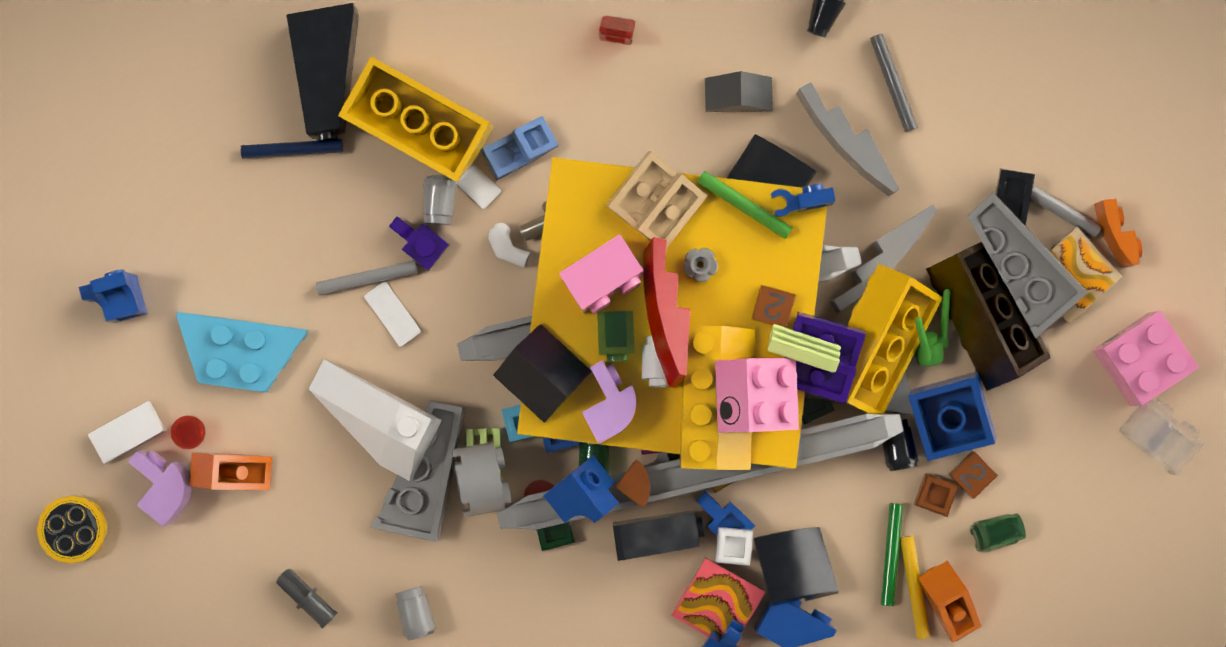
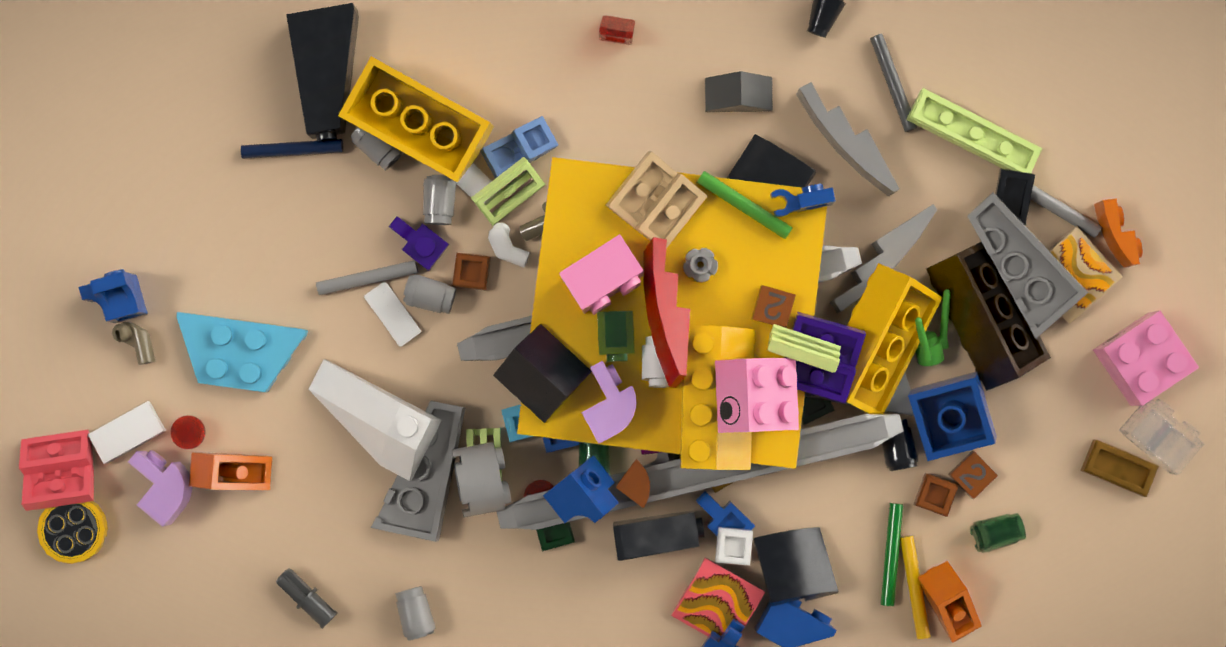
none -> coral slope [19,429,94,511]
none -> dark tan arm [112,322,155,365]
none -> light grey piece [351,127,404,171]
none -> light grey piece [403,274,456,314]
none -> dark orange tile [452,252,491,291]
none -> yellowish green tile [471,157,546,226]
none -> yellowish green tile [906,88,1042,173]
none -> pearl gold tile [1080,439,1159,497]

